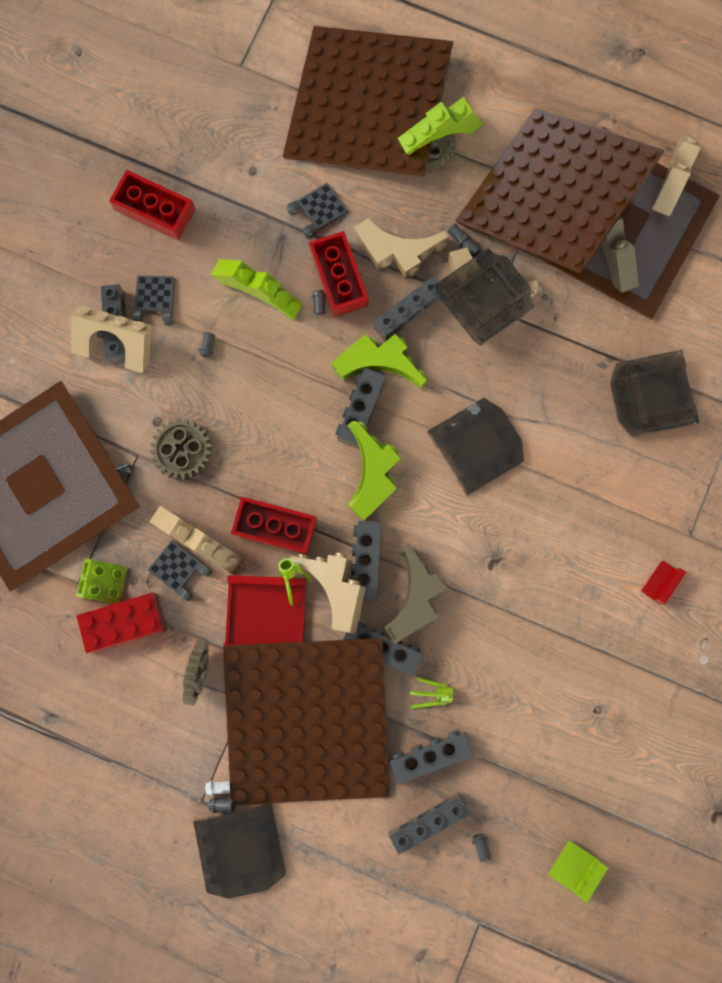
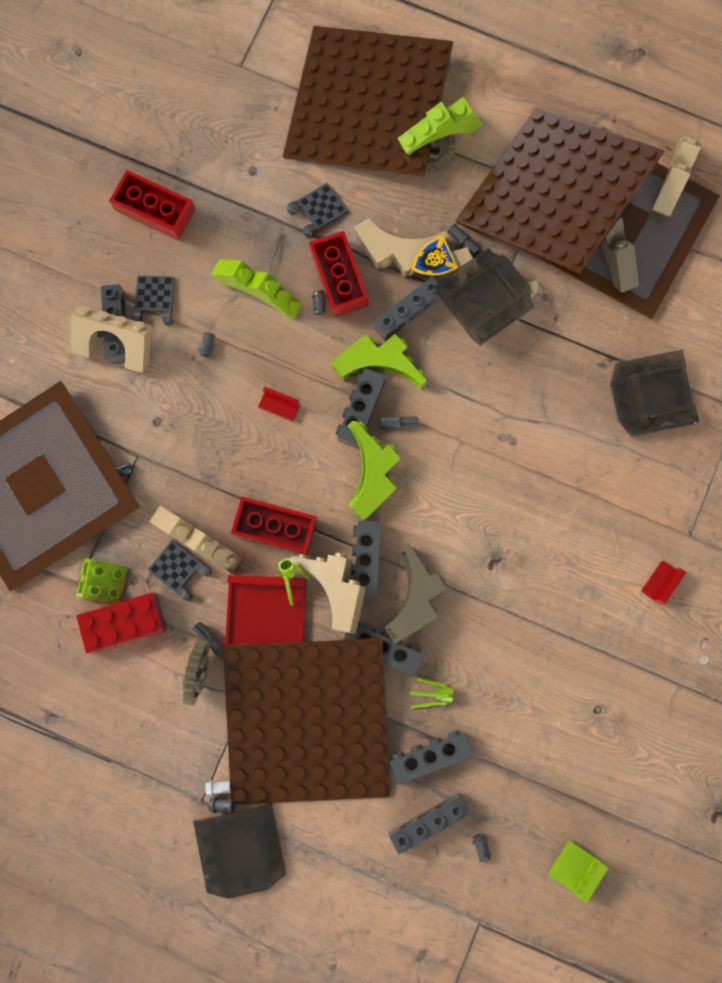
dark tan gear [150,418,213,480] -> none
clear smoke wedge [427,398,524,496] -> none
none -> dark grey axle [193,622,223,657]
none -> red panel [258,386,301,422]
none -> dark grey axle [381,415,418,430]
none -> shield [411,235,458,276]

